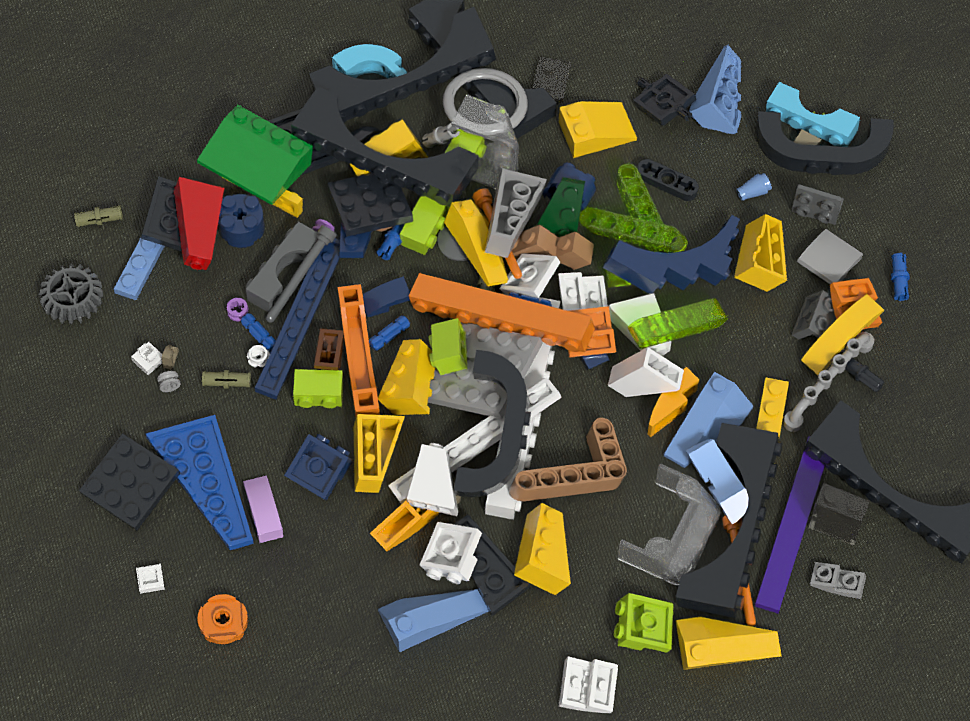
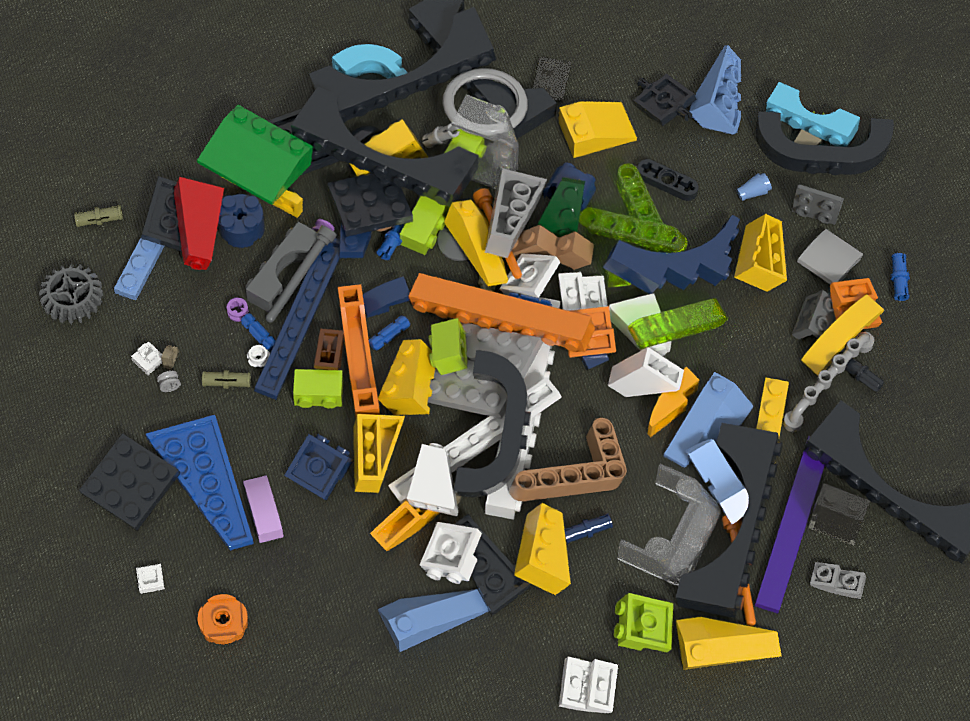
none -> dark blue pin [564,513,613,544]

